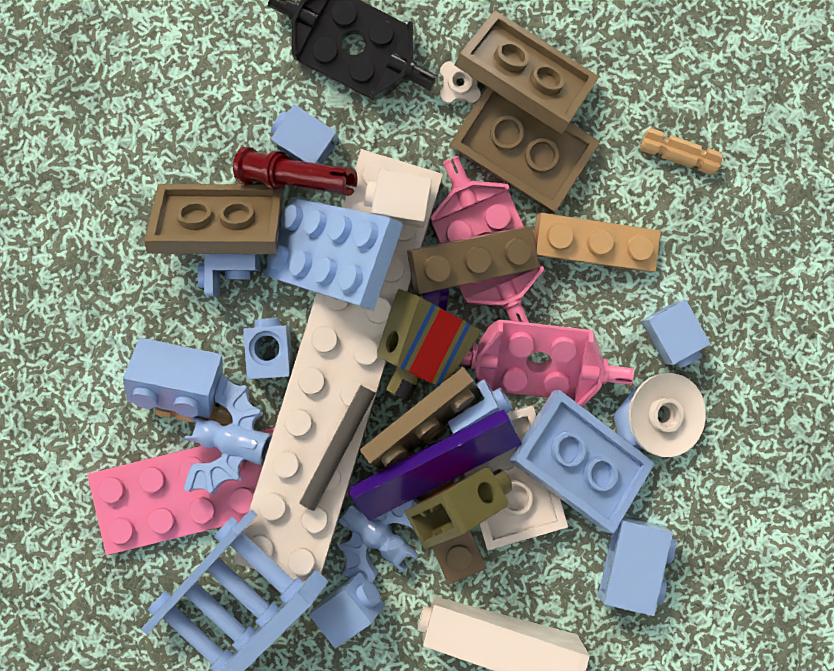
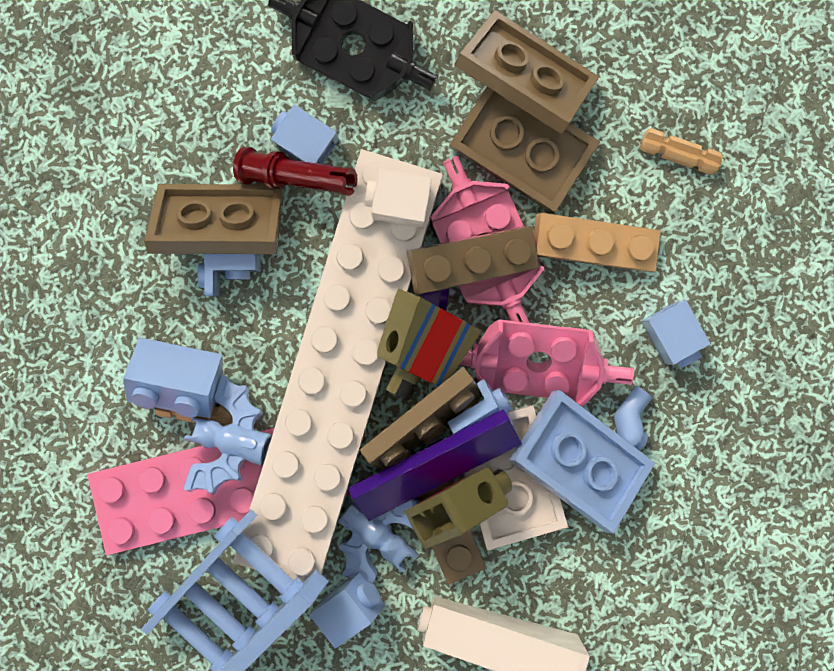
light blue brick [243,318,293,379] -> none
light blue plate [264,197,404,311] -> none
dark grey bar [299,385,376,511] -> none
white plate [440,61,481,103] -> none
light blue brick [598,517,676,616] -> none
white dish [629,373,706,457] -> none

